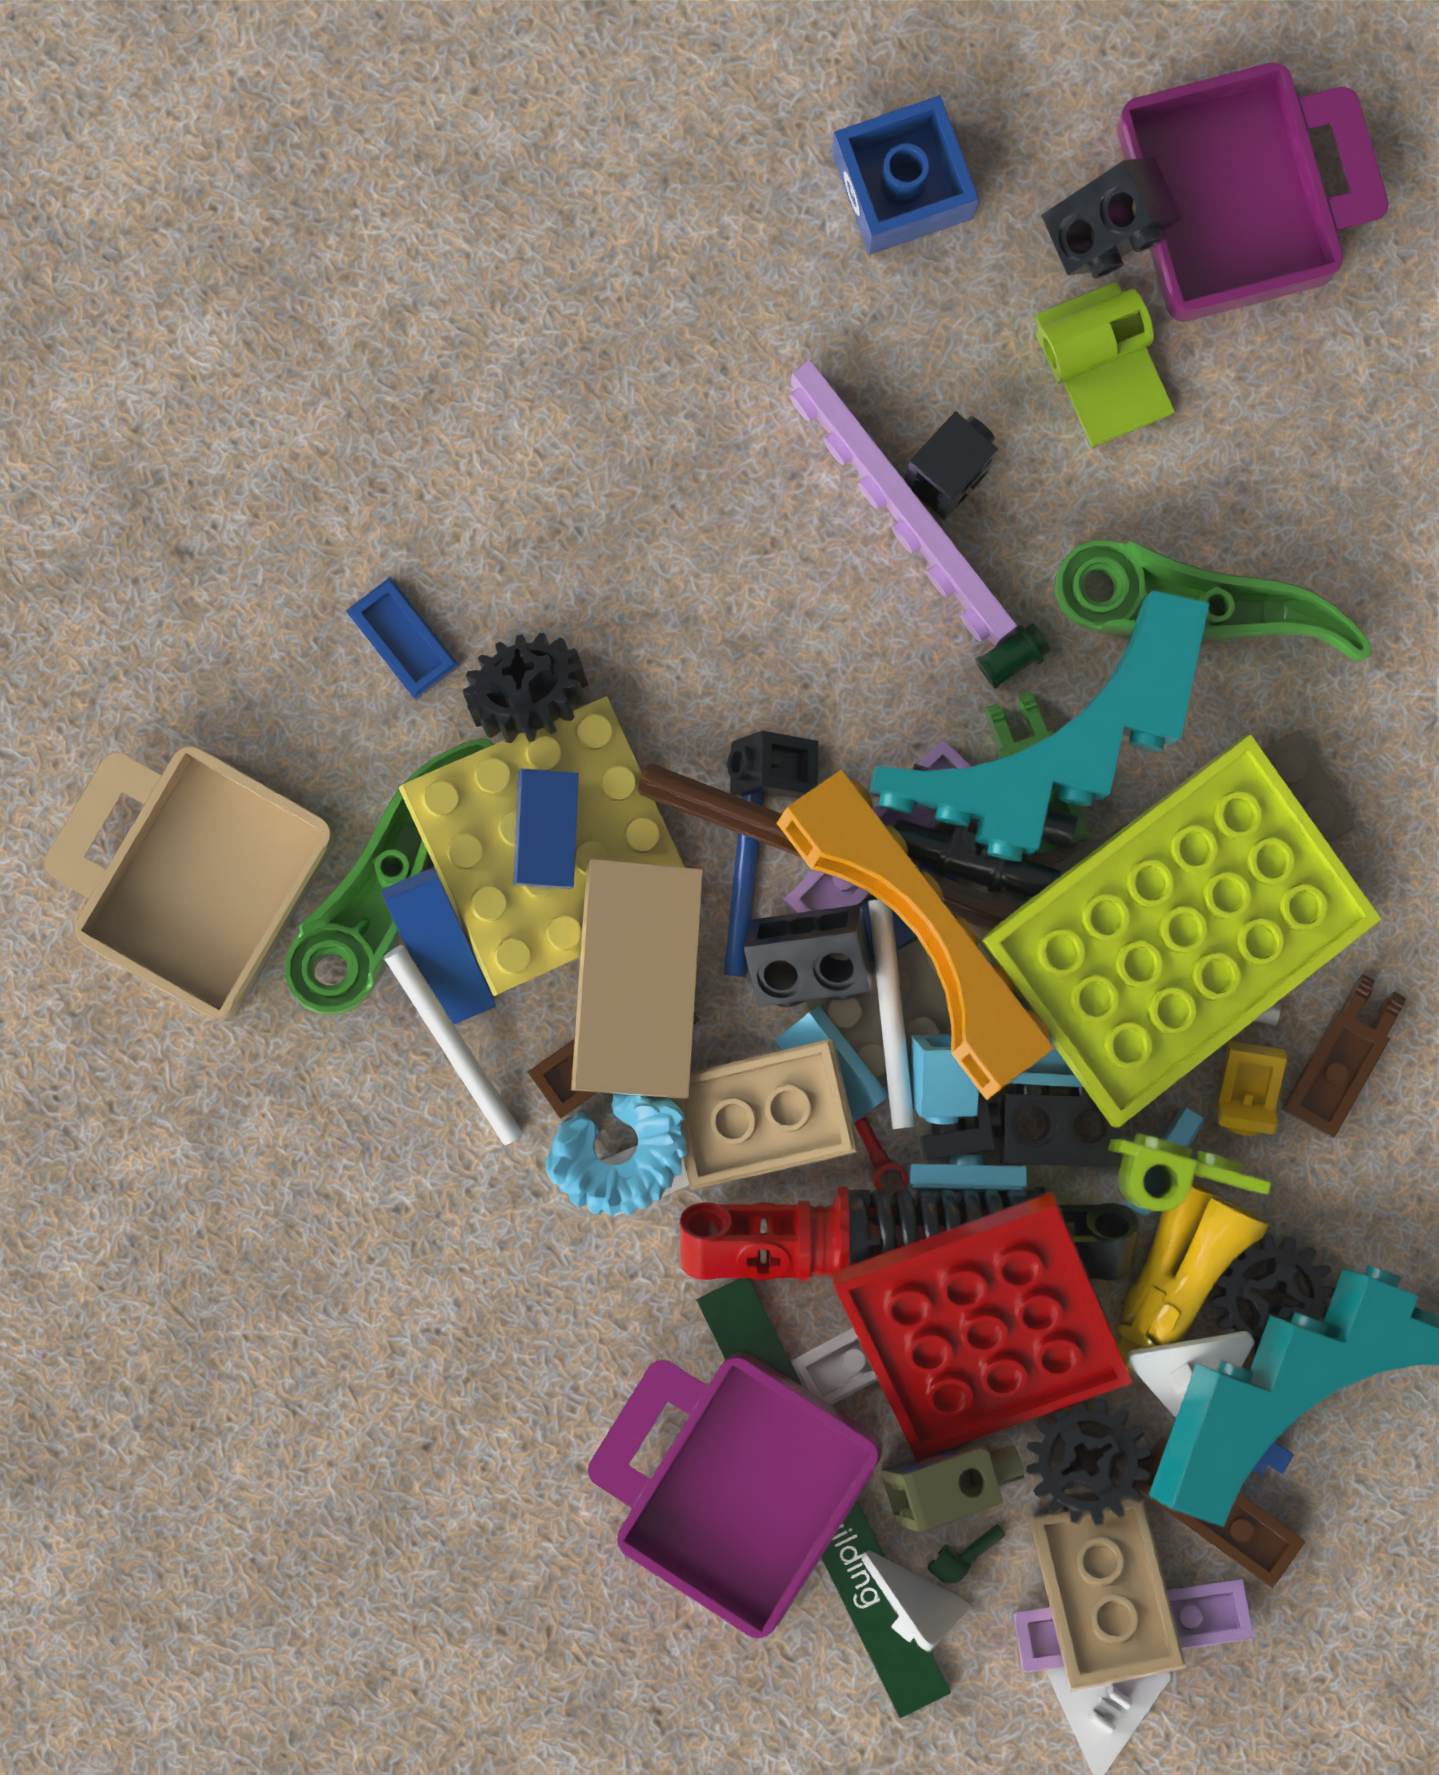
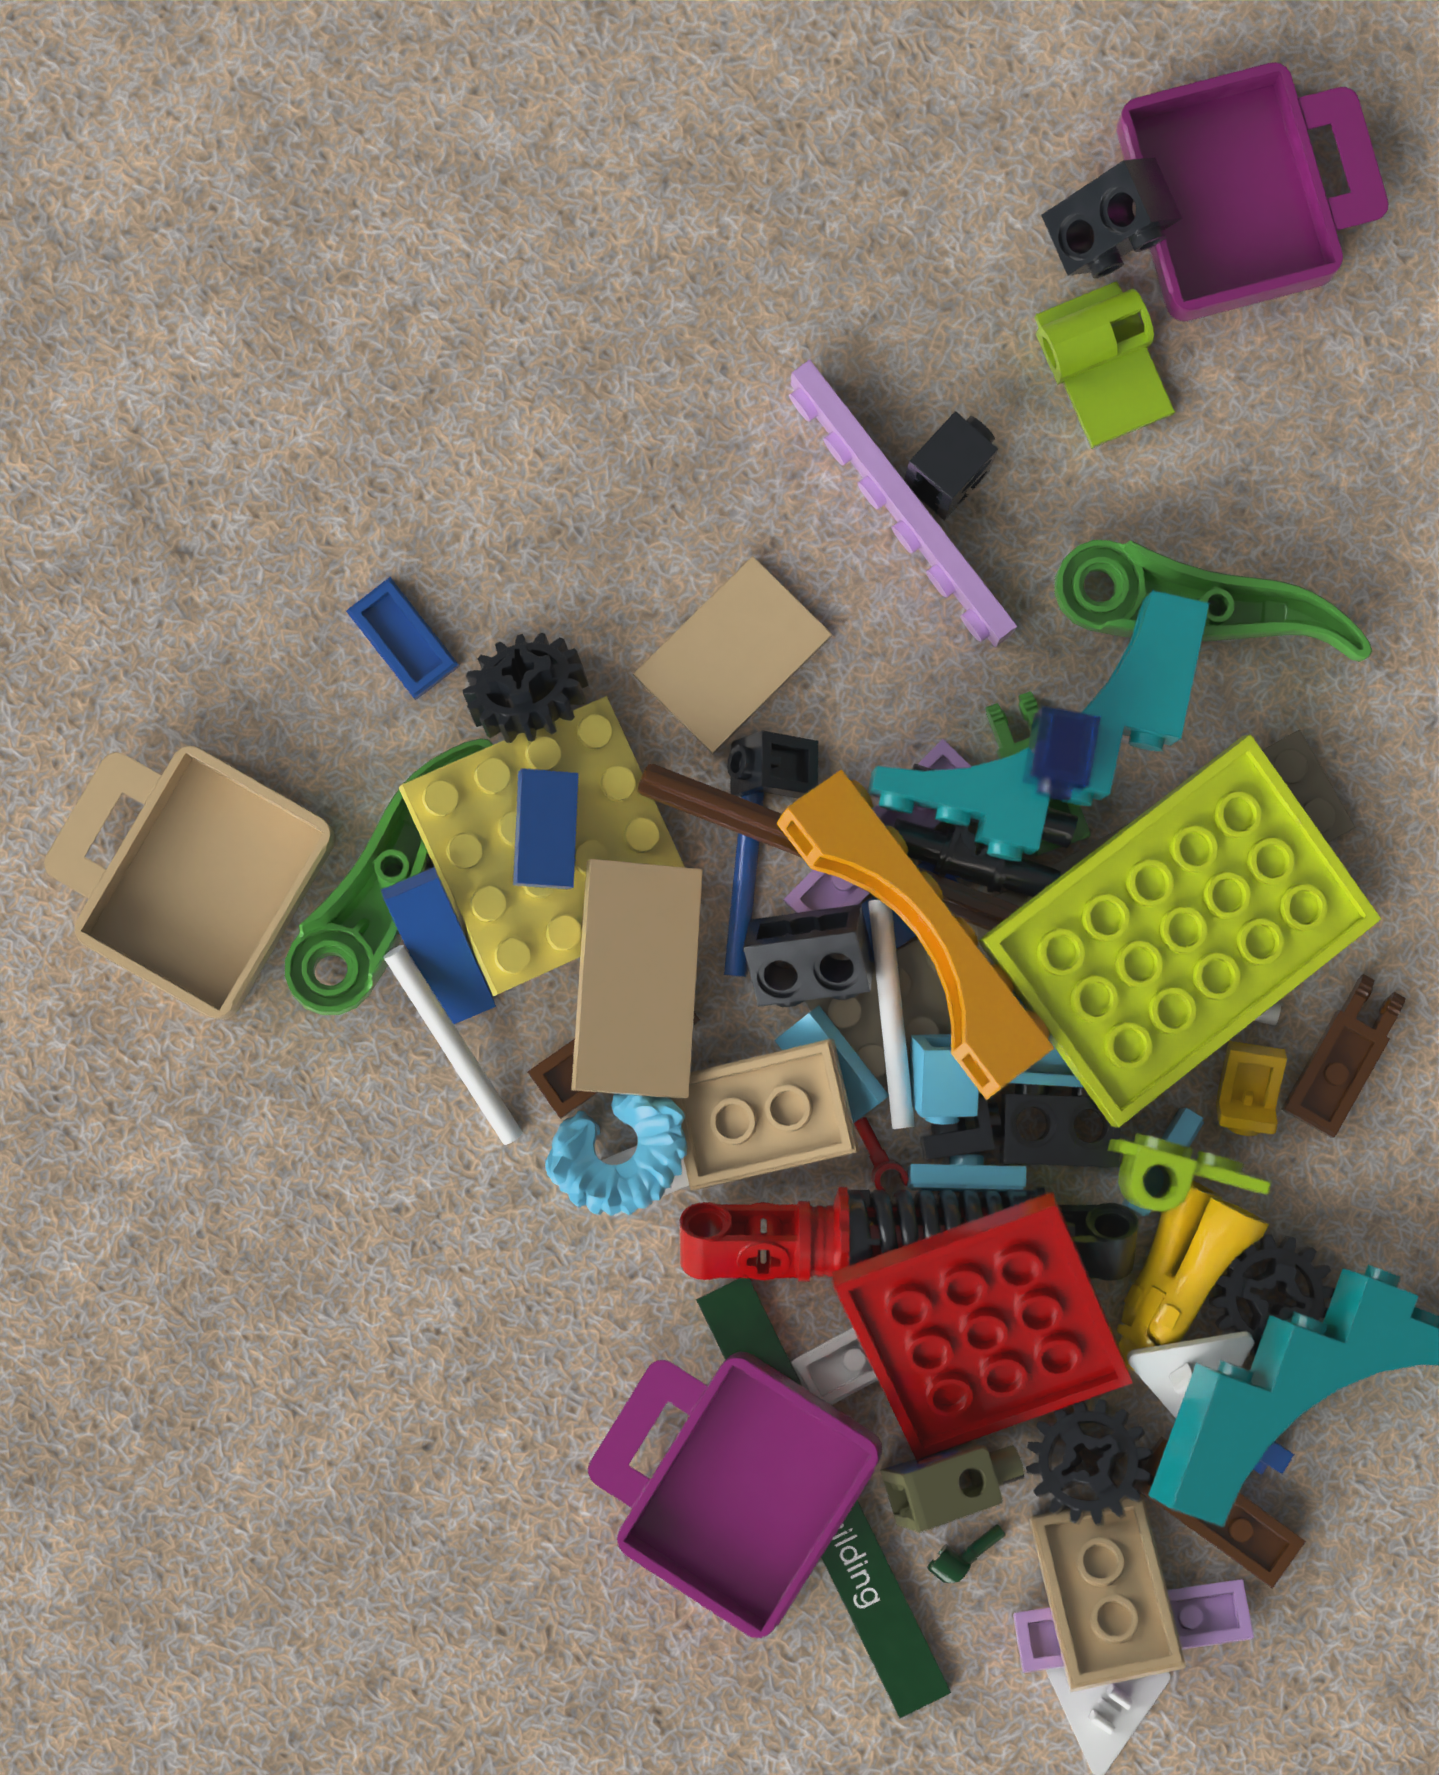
blue brick [832,95,979,255] -> none
white piece [862,1551,972,1651] -> none
dark green pin [975,623,1051,689] -> none
none -> tan tile [633,556,832,755]
none -> clear blue brick [1022,706,1101,800]

